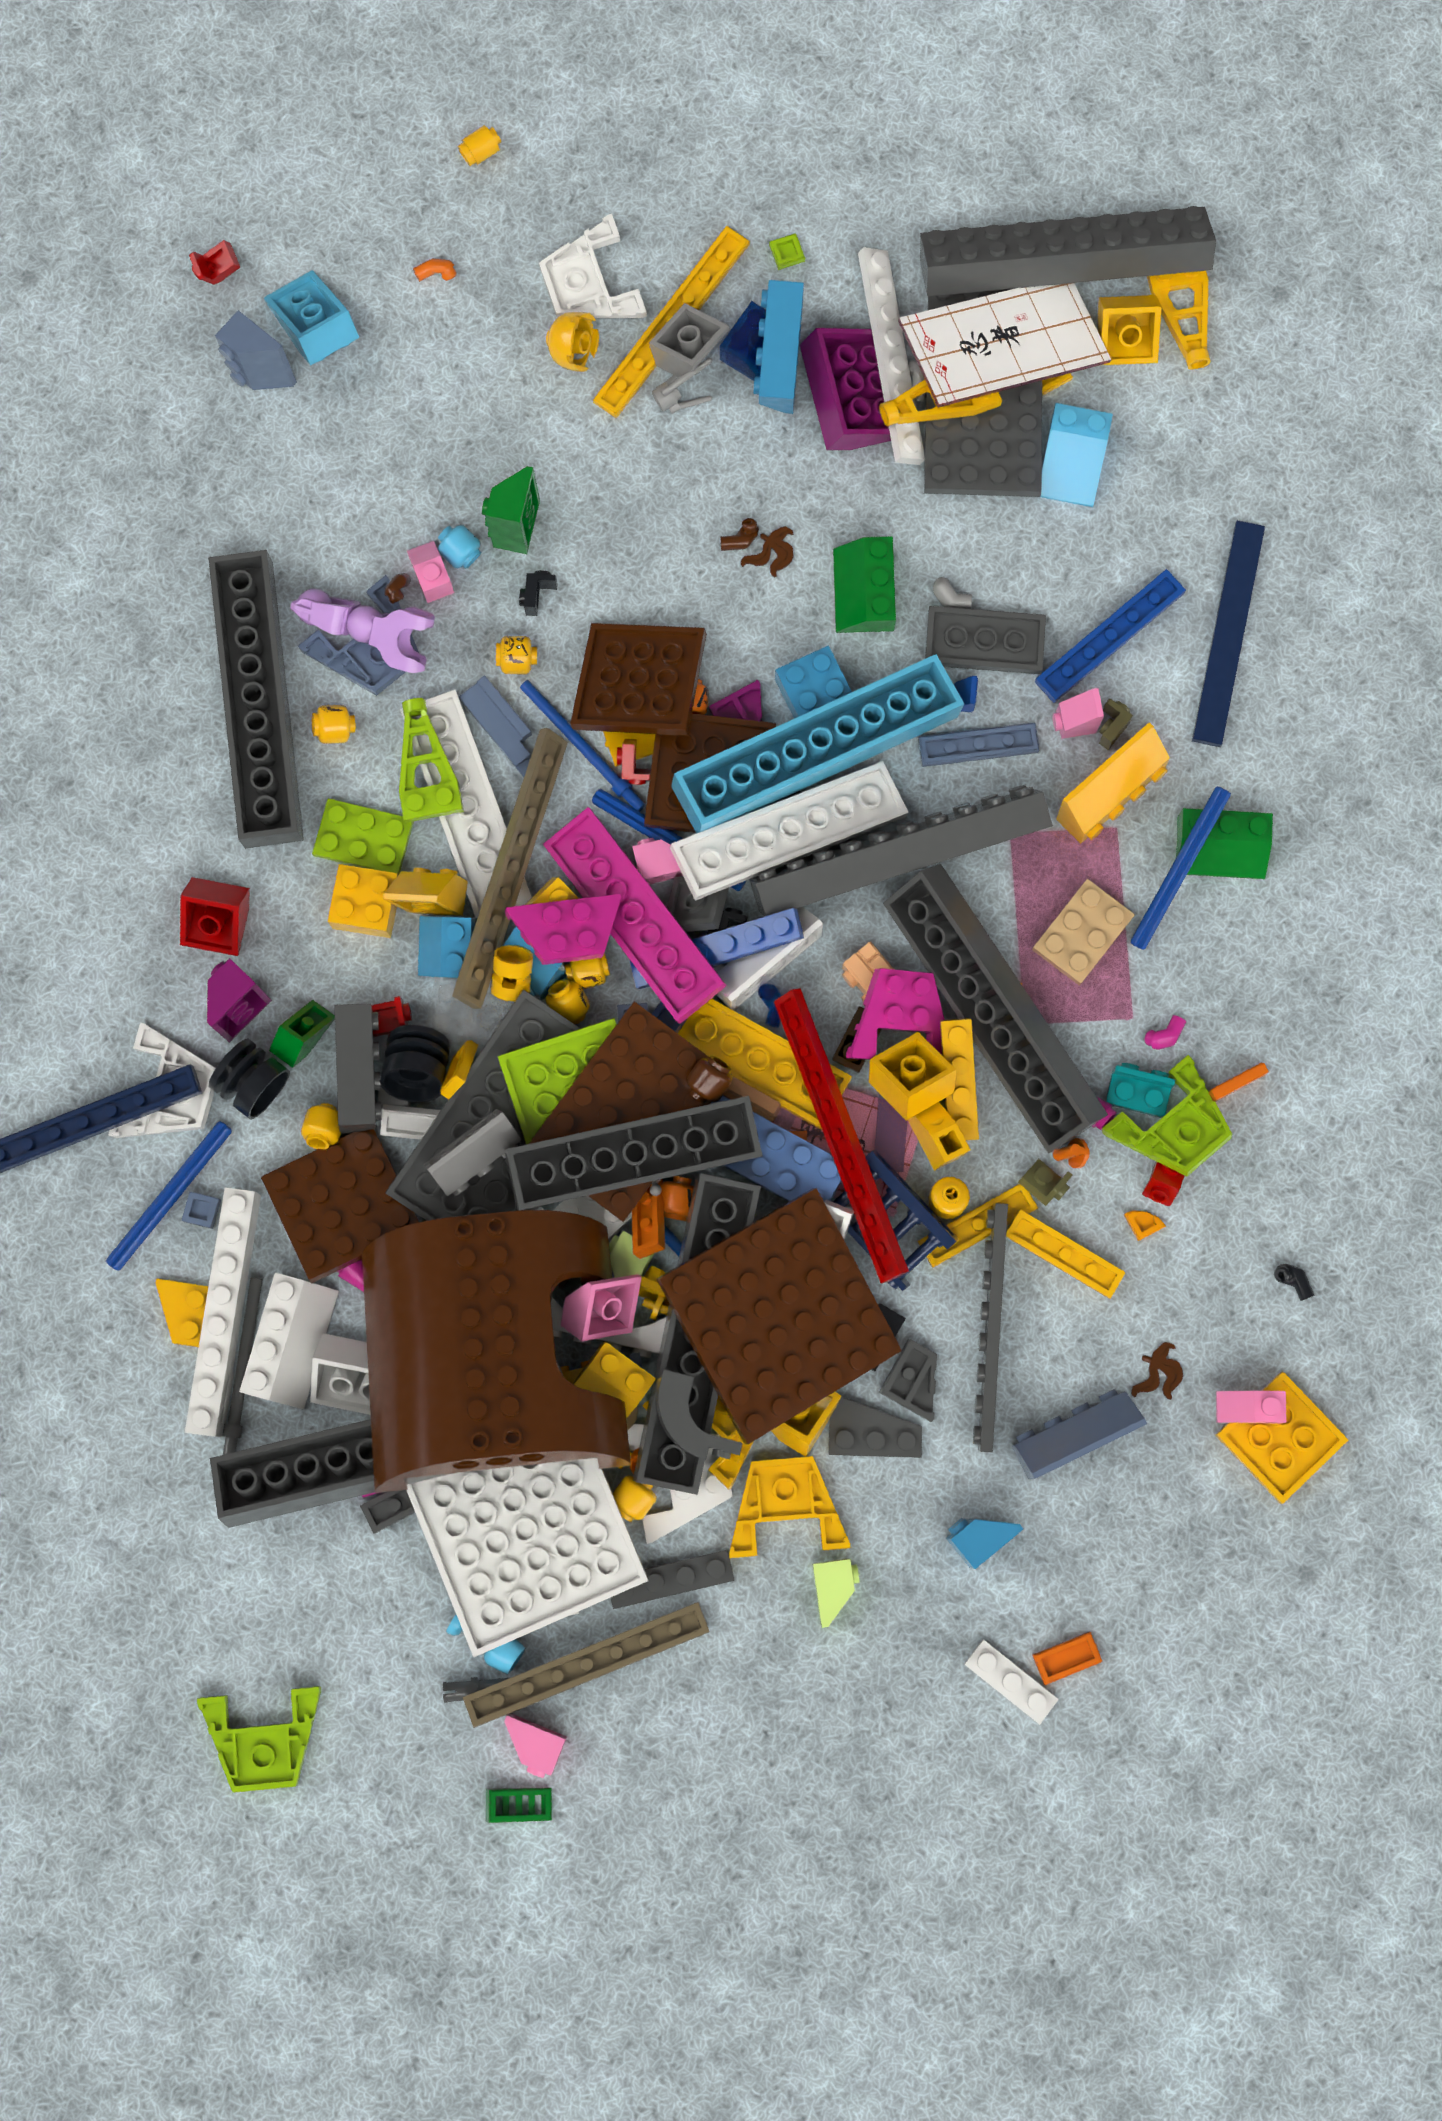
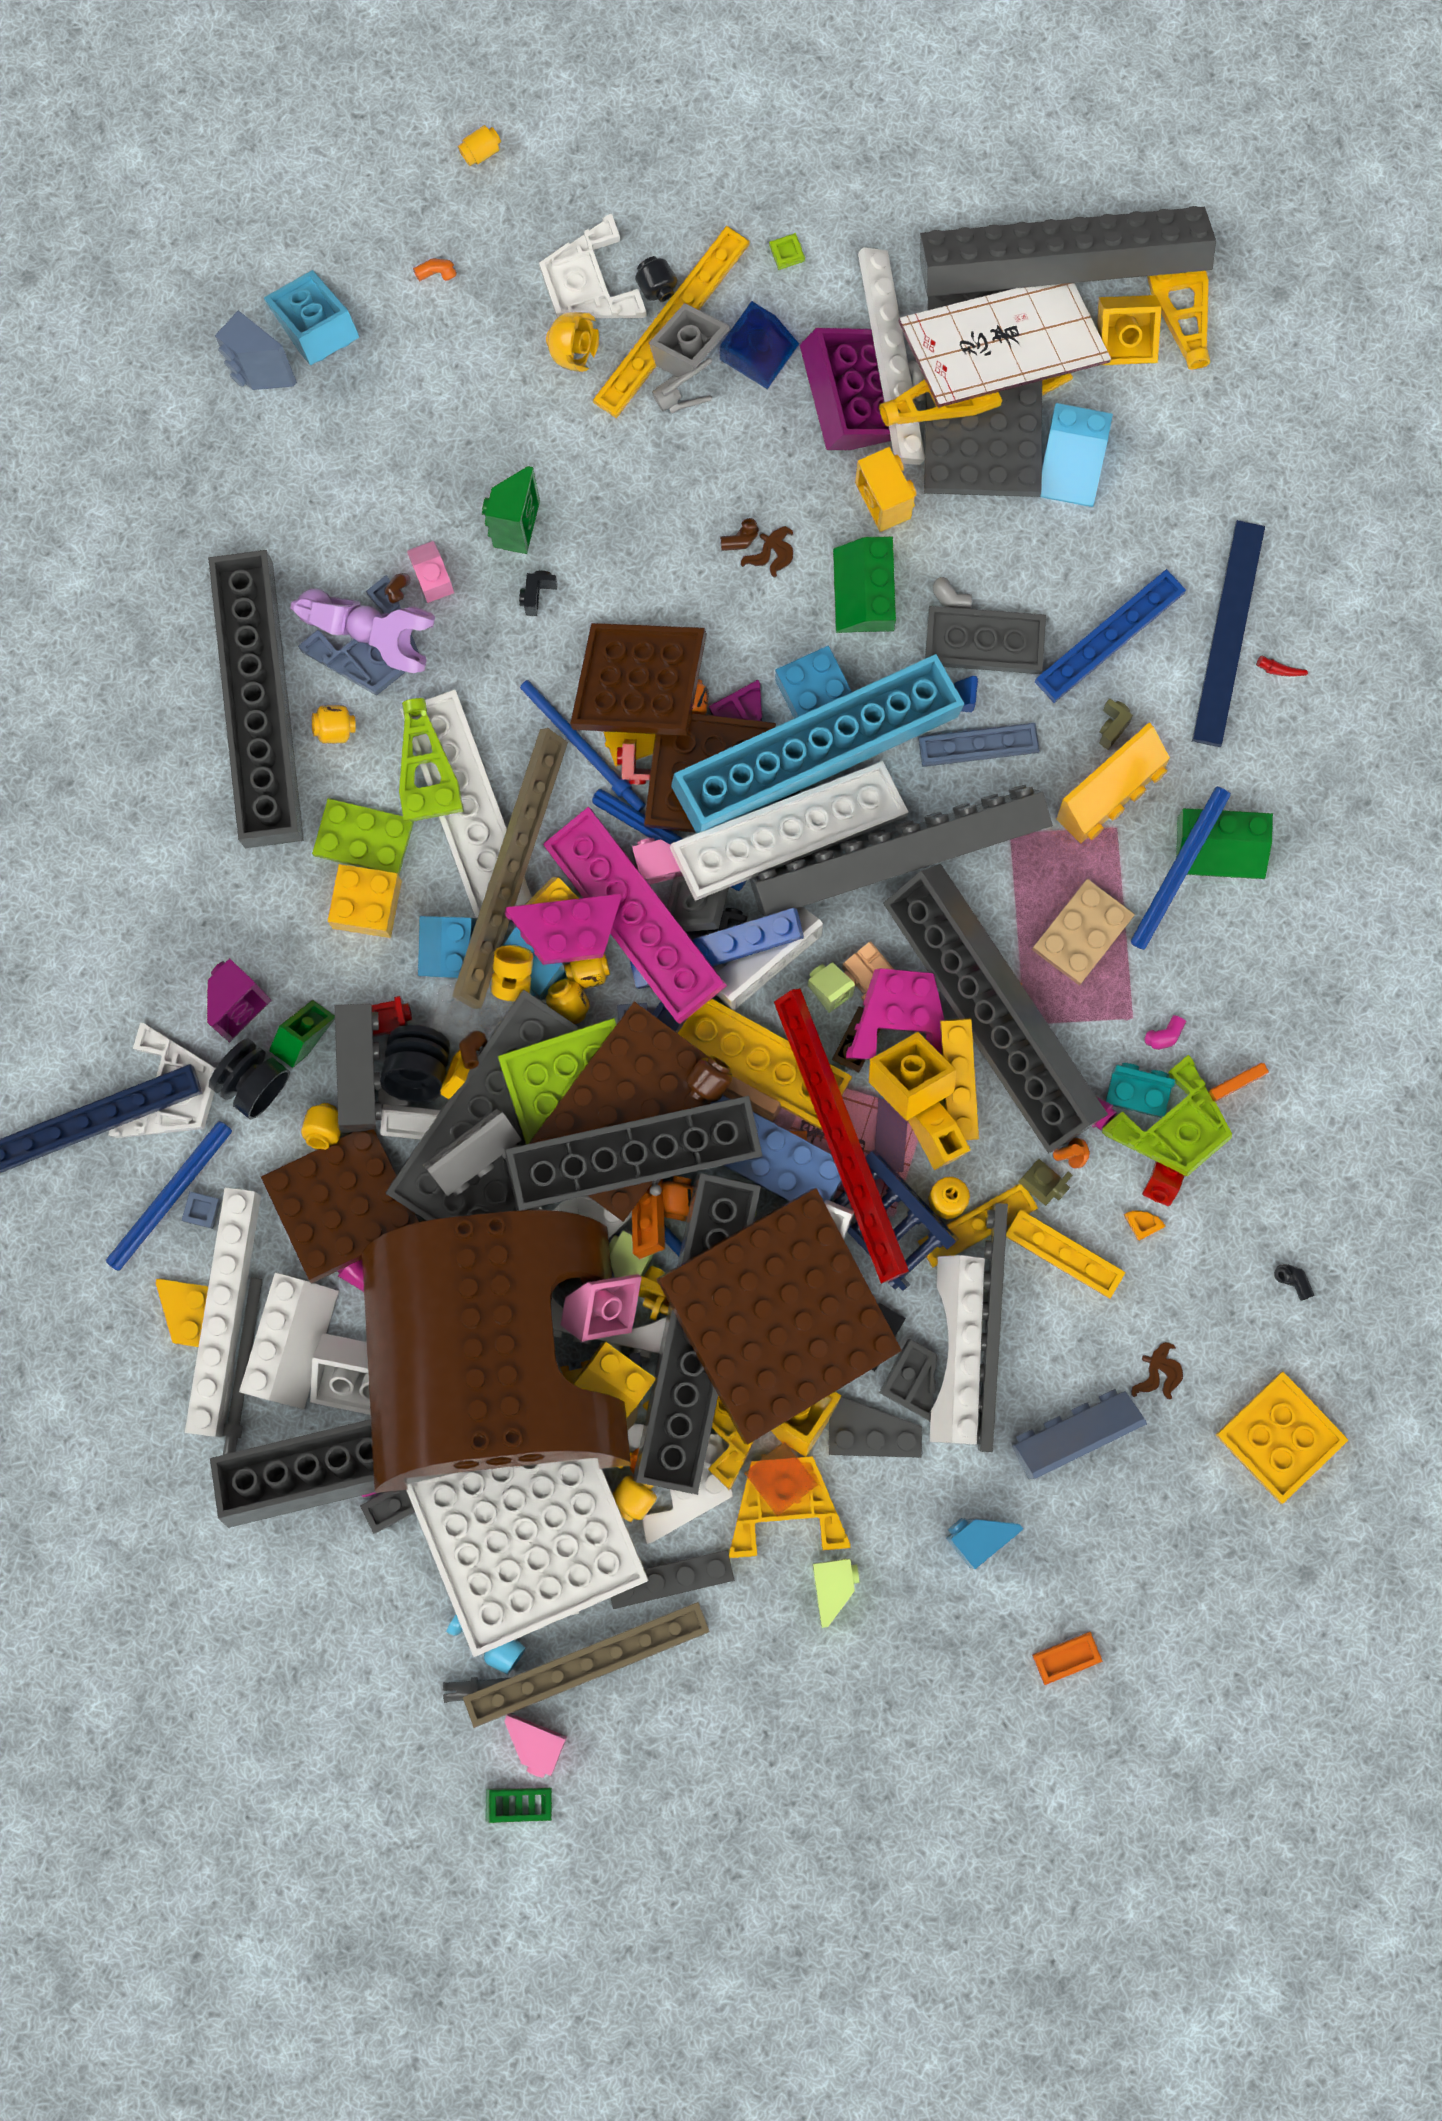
red slope [180,877,250,956] -> none
red bracket [189,240,240,285] -> none
lime wing [197,1686,321,1793] -> none
yellow slope [383,868,468,916] -> none
medium azure head [438,525,481,569] -> none
sand blue piece [459,675,532,777] -> none
yellow head [496,636,537,675] -> none
dark grey arch [655,1369,743,1460] -> none
dark azure slope [753,280,804,414] -> none
clear blue arm [758,983,782,1028] -> none
white plate [964,1639,1059,1725] -> none
bright pink slope [1052,688,1104,739] -> none
bright pink slope [1216,1390,1286,1424] -> none
none -> reddish brown arm [459,1031,487,1069]
none -> black head [635,256,678,302]
none -> clear orange piece [744,1441,818,1517]
none -> yellowish green slope [808,962,855,1013]
none -> yellow brick [855,447,917,532]
none -> white arch [930,1255,985,1444]
none -> red helmet [1256,655,1308,677]

